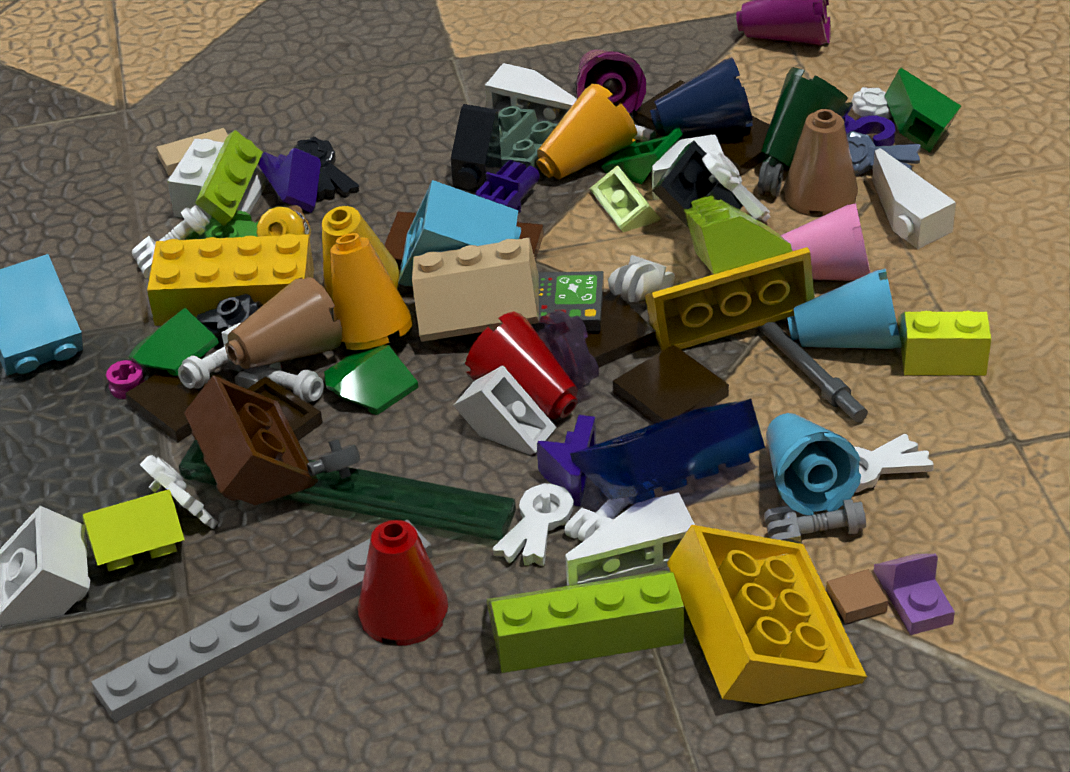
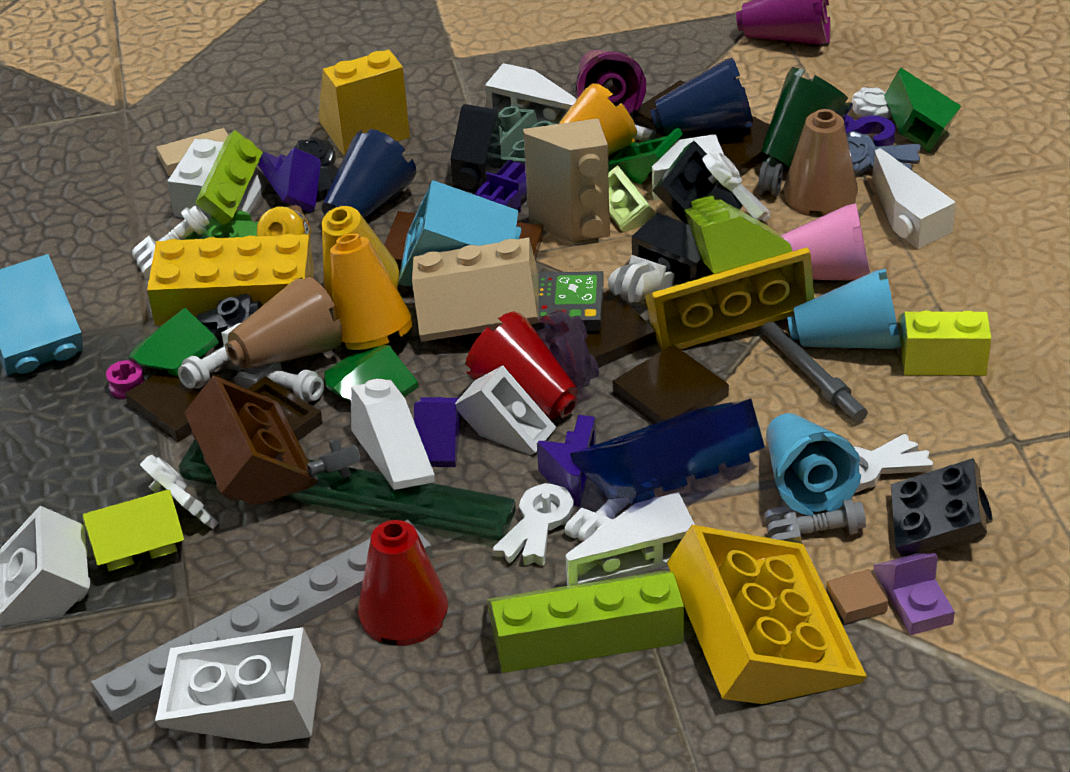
none -> white slope [155,627,321,744]
none -> yellow slope [319,49,410,156]
none -> dark blue cone [322,129,417,219]
none -> white slope [351,379,435,490]
none -> dark purple slope [414,397,462,467]
none -> tan slope [523,119,610,242]
none -> black slope [632,212,701,285]
none -> black plate [891,458,993,558]

